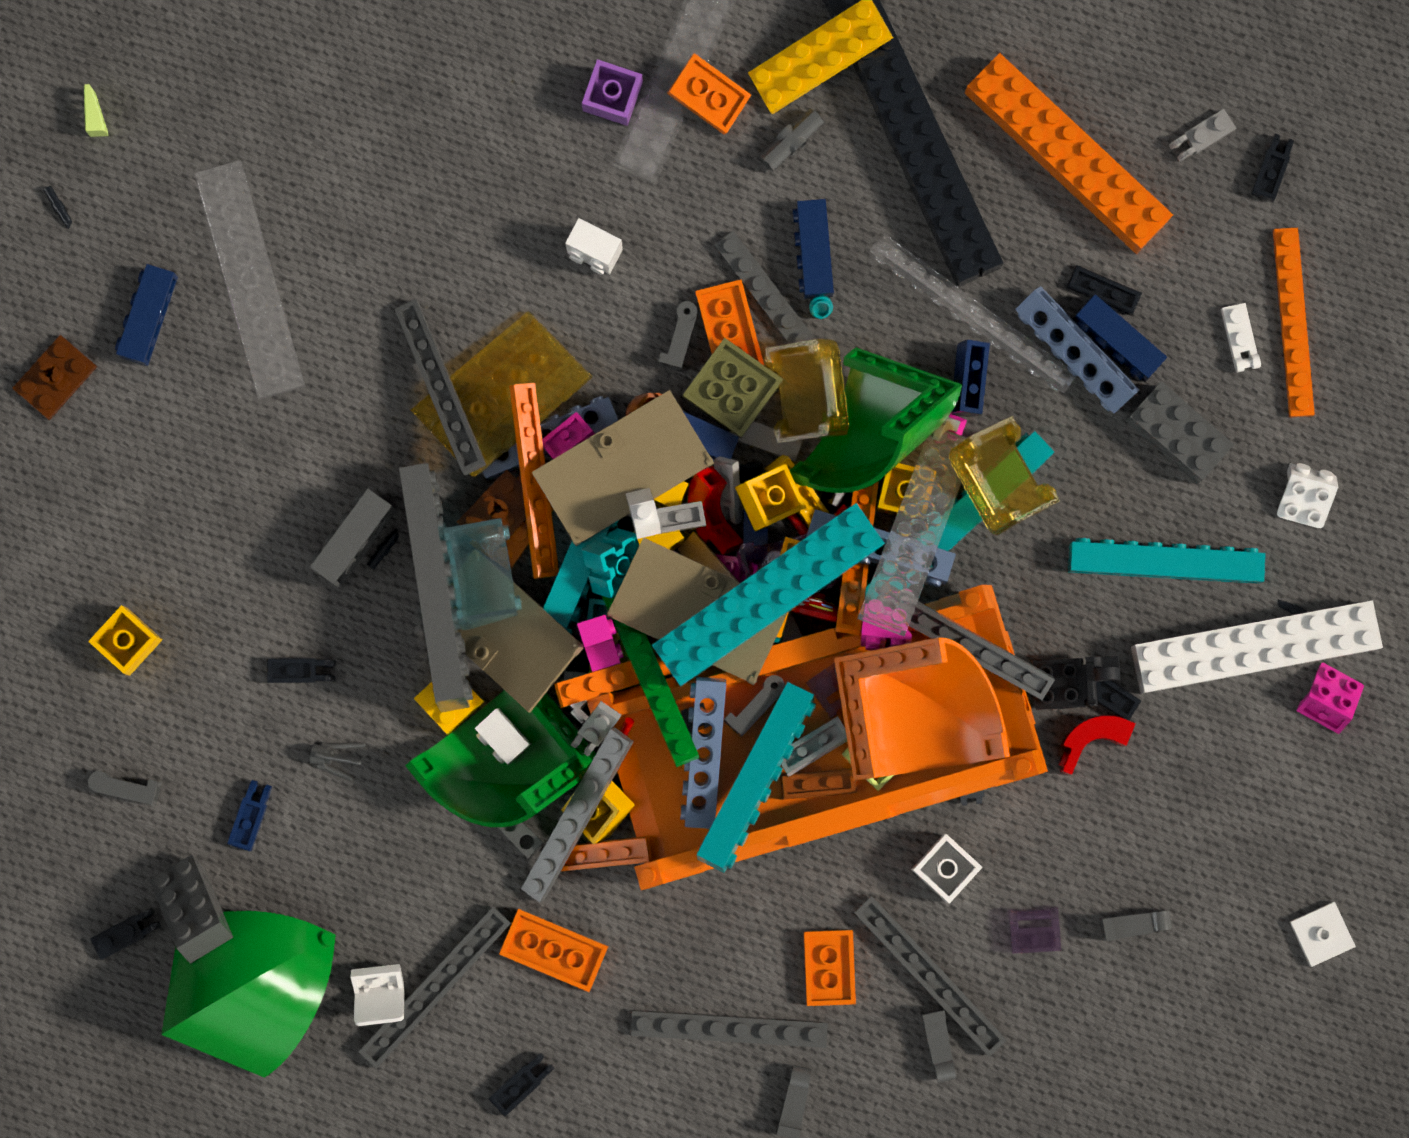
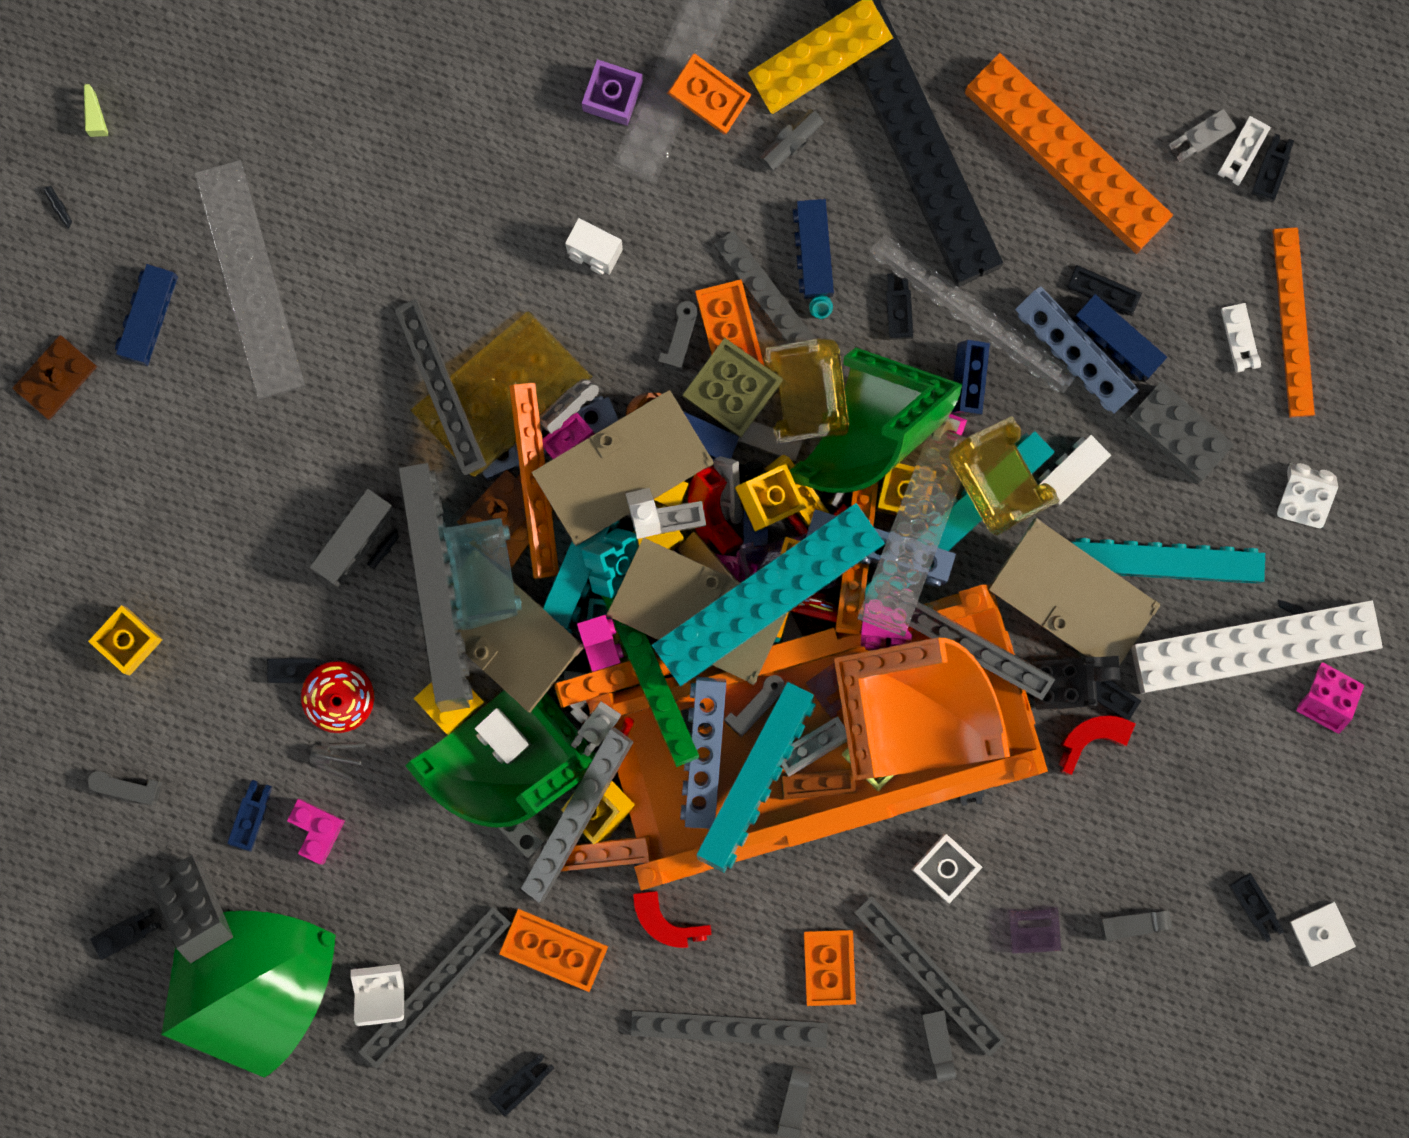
none -> dark pink brick [287,799,345,865]
none -> red dish [301,661,374,733]
none -> light grey hinge [539,378,599,434]
none -> red arch [633,891,712,948]
none -> black hinge [886,273,913,340]
none -> dark tan door [988,518,1160,665]
none -> white brick [1037,435,1111,507]
none -> white plate [1217,116,1271,186]
none -> black hinge [1228,872,1284,943]

